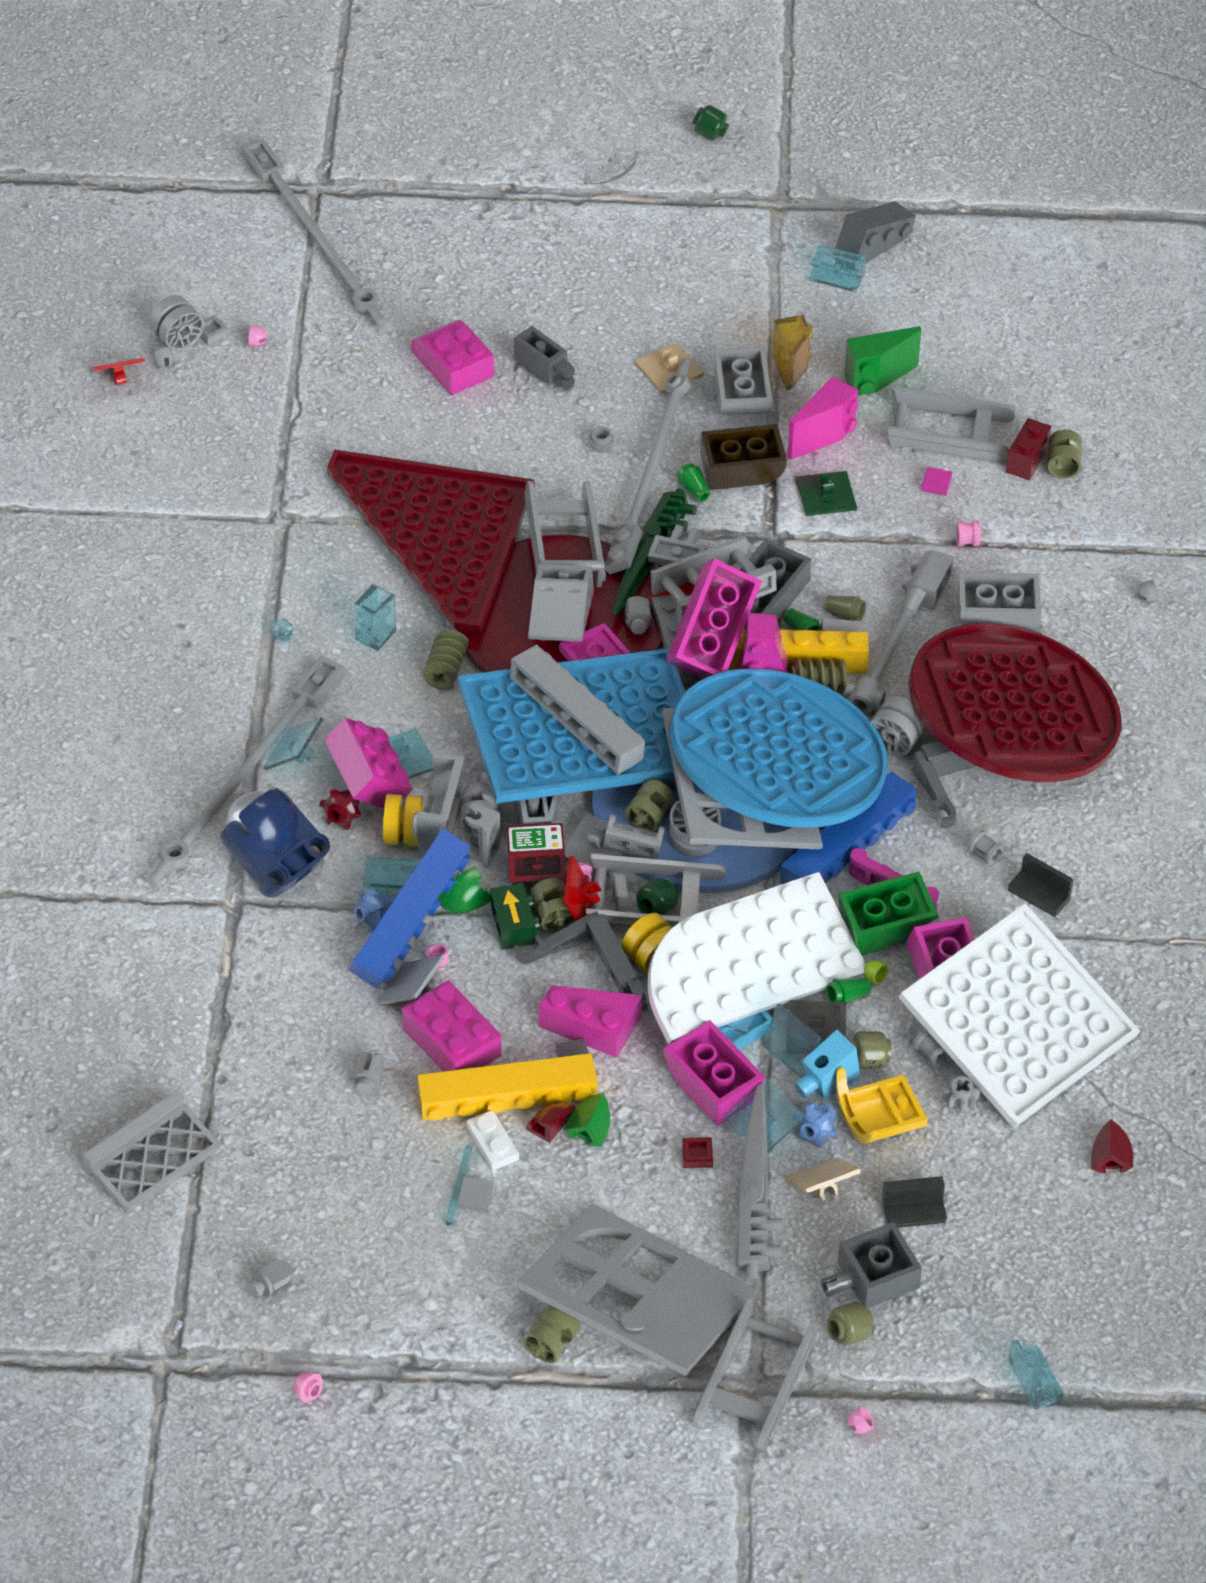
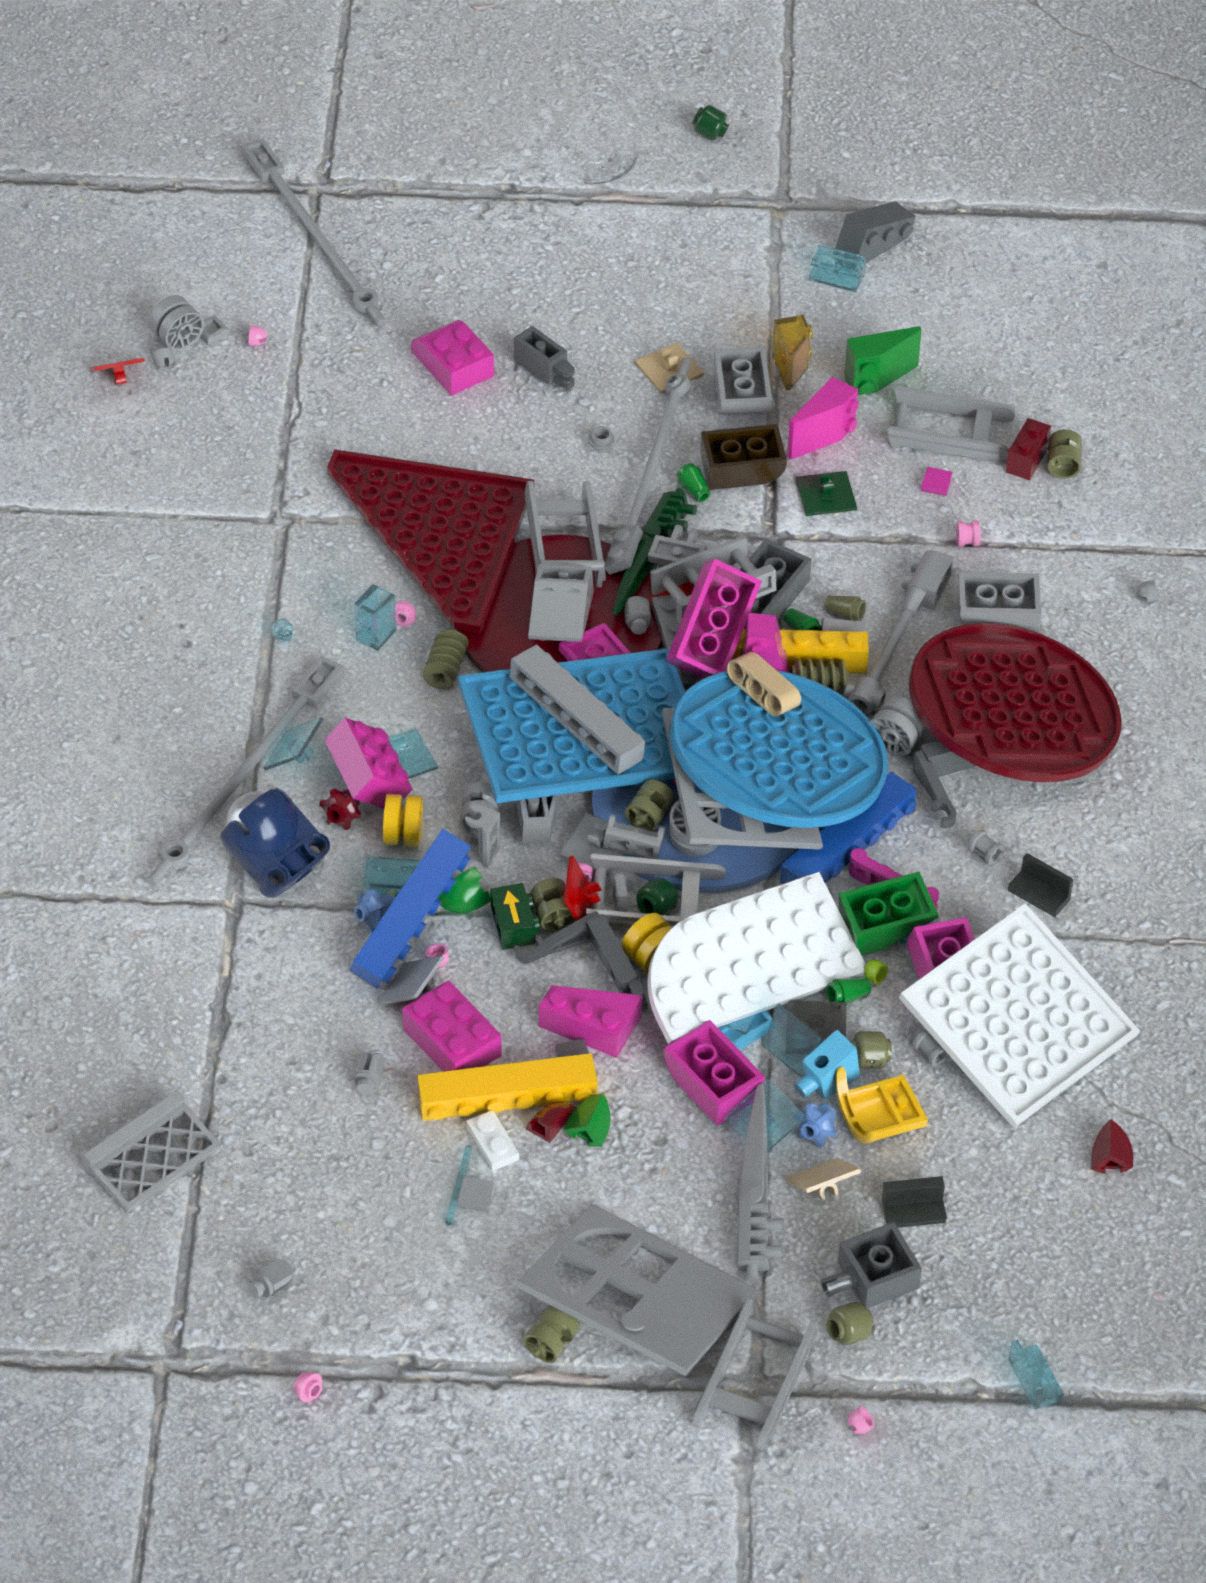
light grey piece [413,752,465,859] -> none
dark red slope [506,823,566,882] -> none
dark red tile [682,1137,713,1168] -> none
light grey gear [942,1075,980,1113] -> none
none -> bright pink plate [389,601,416,627]
none -> tan beam [727,652,801,716]

